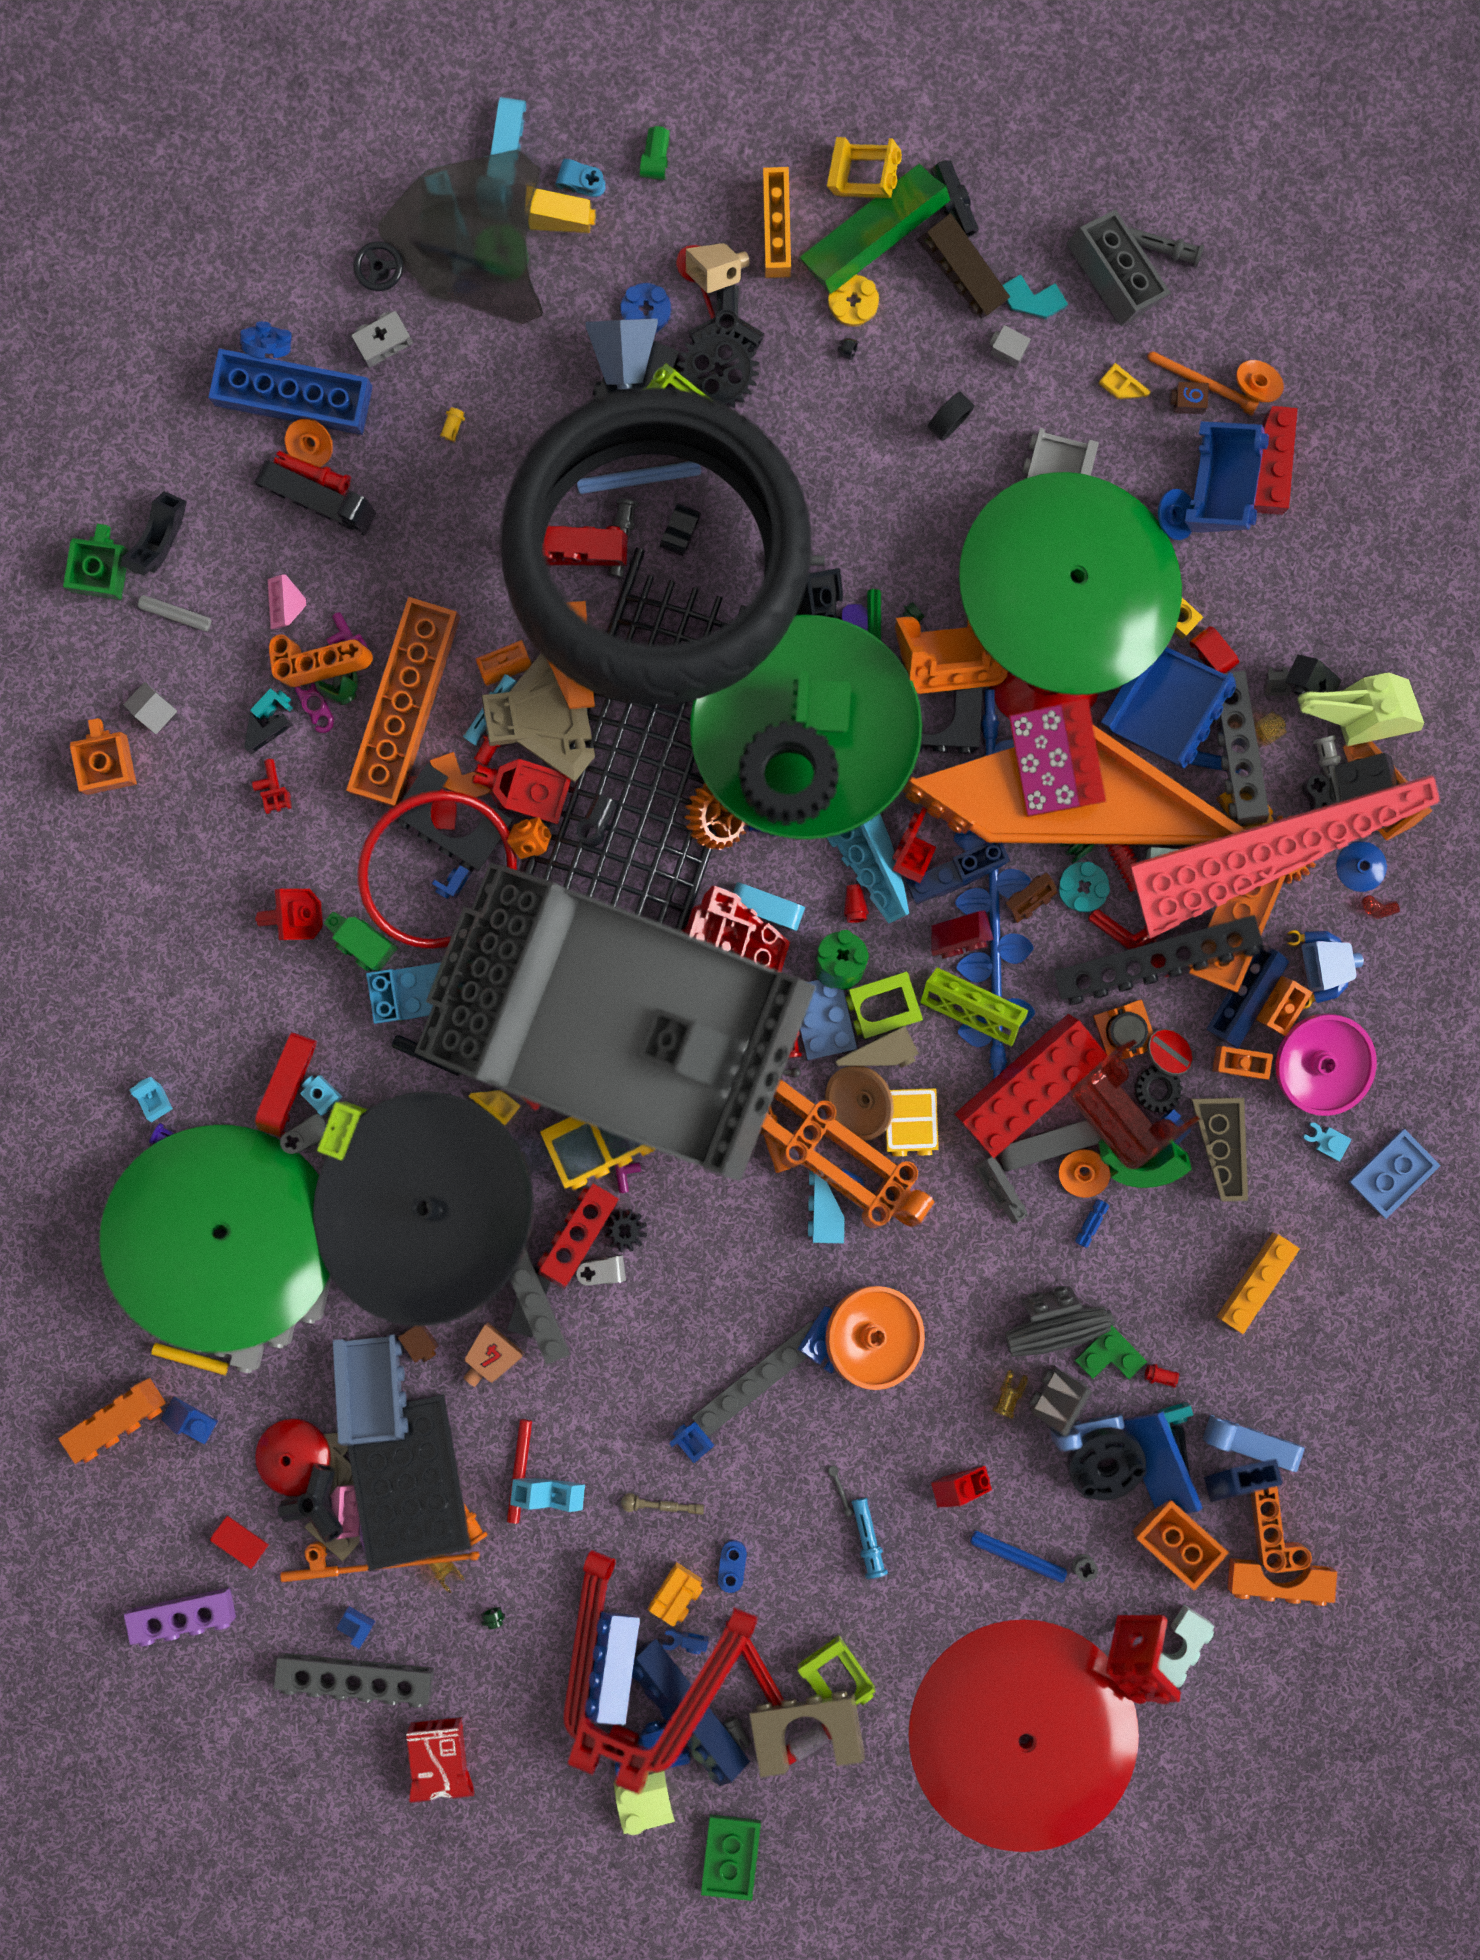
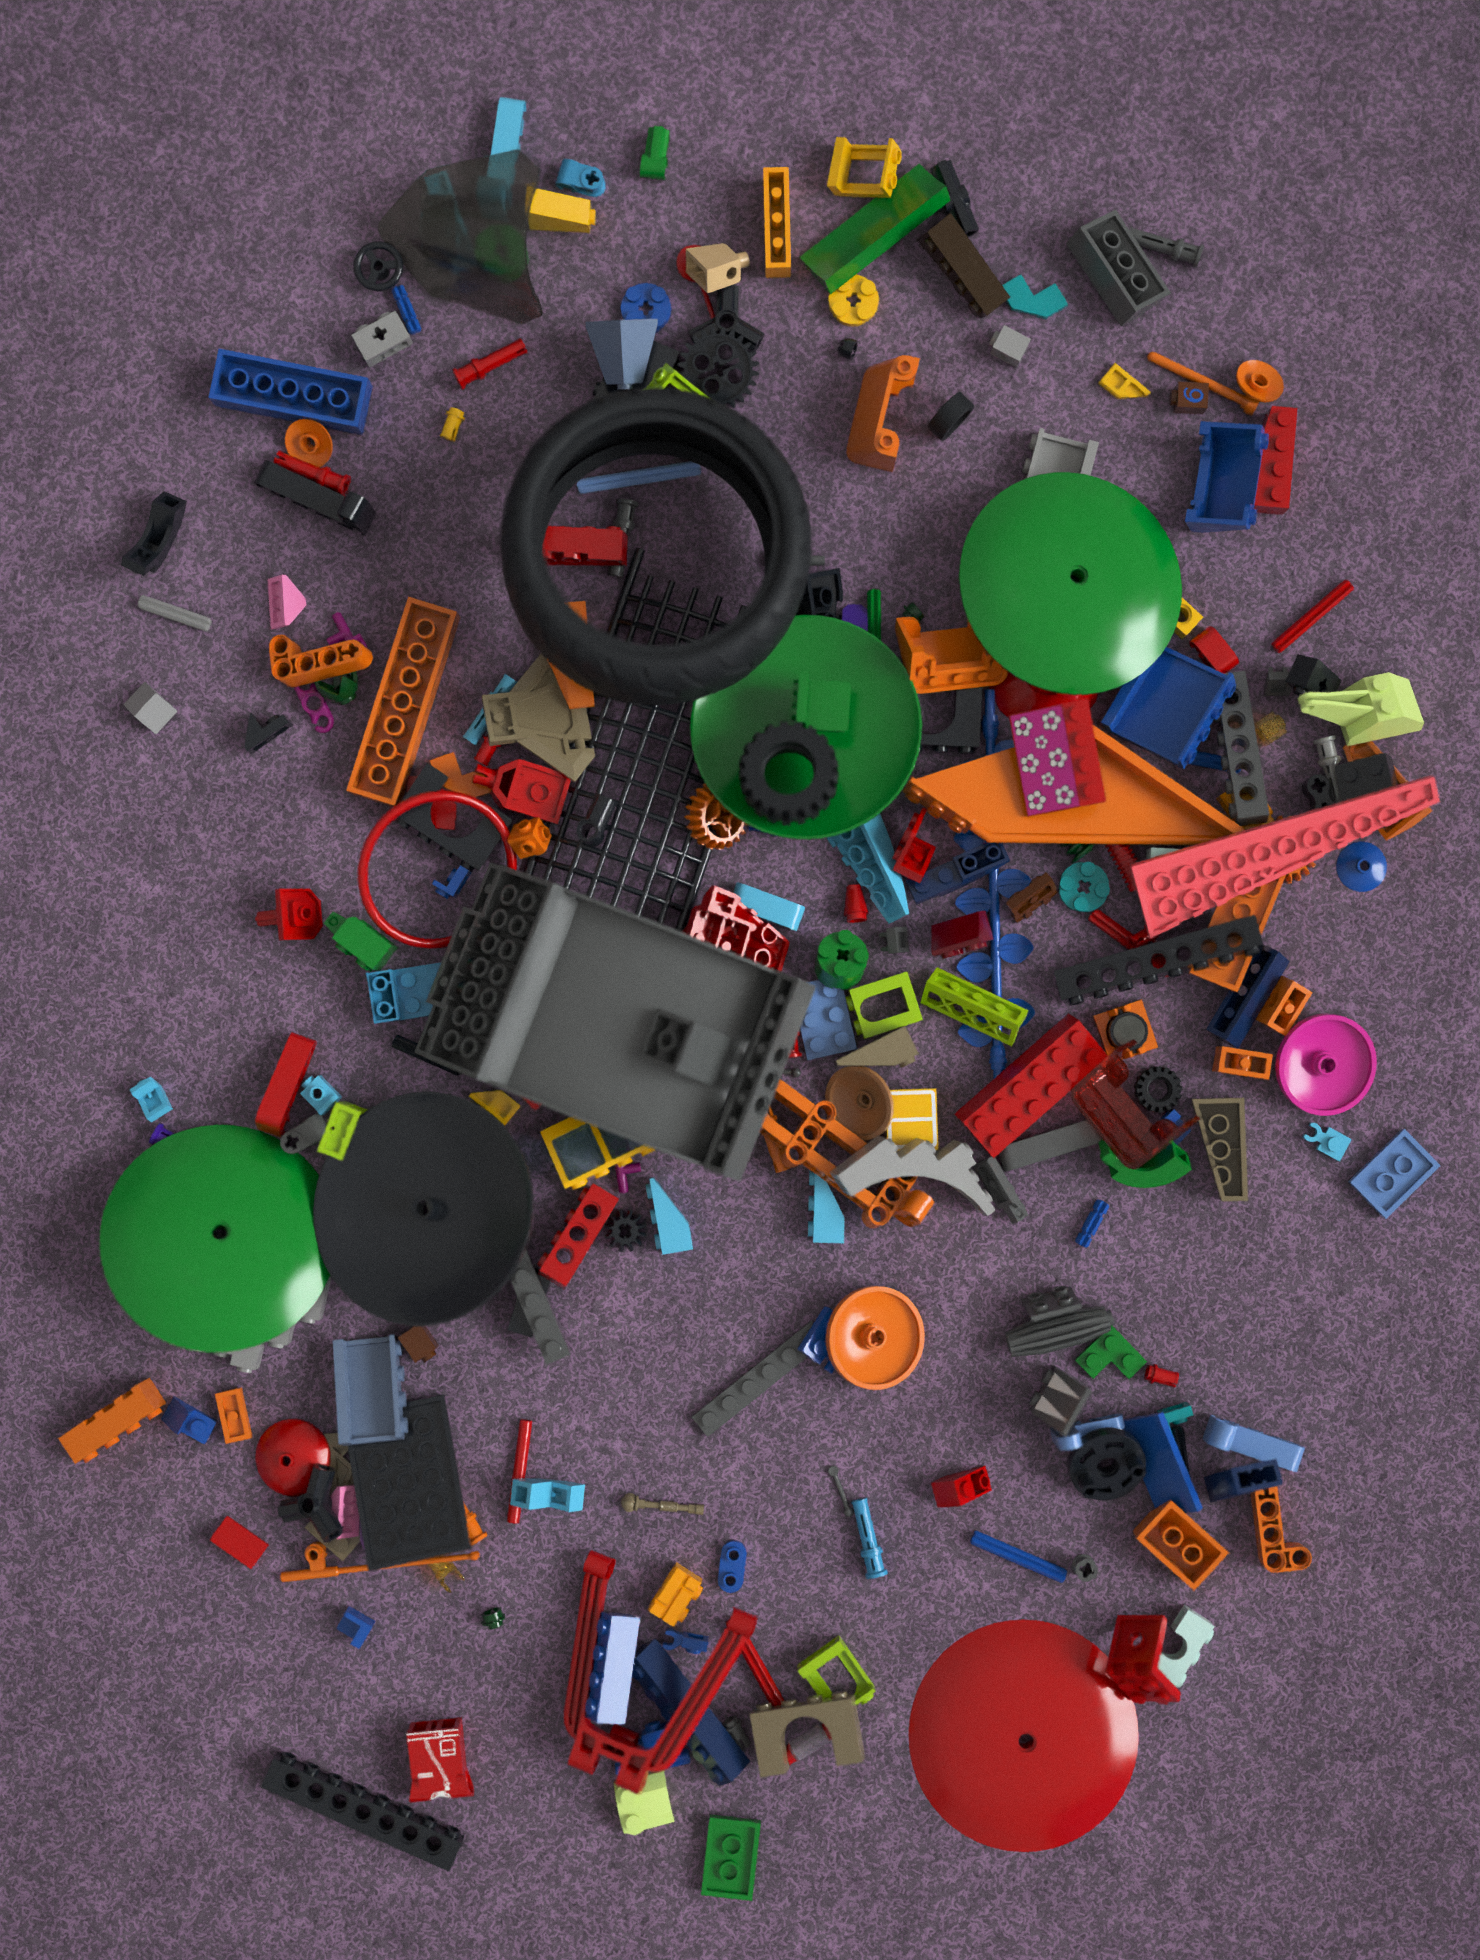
green hinge [63,524,129,600] -> none
orange hinge [70,718,137,795] -> none
medium lavender brick [124,1587,236,1647] -> none
yellow piece [151,1342,229,1376] -> none
blue plate [240,321,291,358] -> none
teal bracket [250,688,293,720] -> none
red arm [252,759,292,814] -> none
dark grey brick [274,1652,434,1708] -> none
nougat torso [463,1322,525,1387] -> none
orange slope [476,640,532,686] -> none
light grey piece [576,1255,626,1286] -> none
black axle [660,503,701,557] -> none
blue bracket [669,1422,715,1463] -> none
clear yellow piece [992,1370,1028,1419] -> none
orange dish [1059,1149,1110,1198] -> none
red piece [1147,1028,1193,1076] -> none
blue dish [1158,489,1192,540] -> none
light orange brick [1216,1232,1300,1334] -> none
orange arch [1227,1558,1337,1606] -> none
torso [1287,930,1364,1009] -> none
clear red arm [1361,895,1400,919] -> none
none -> orange plate [215,1387,253,1444]
none -> black brick [261,1752,464,1872]
none -> blue axle [391,285,421,335]
none -> red pin [452,338,528,390]
none -> medium azure slope [646,1177,693,1255]
none -> light grey arch [830,1136,995,1216]
none -> orange windscreen [846,355,920,472]
none -> dark grey tile [879,927,909,954]
none -> red axle [1271,580,1354,653]

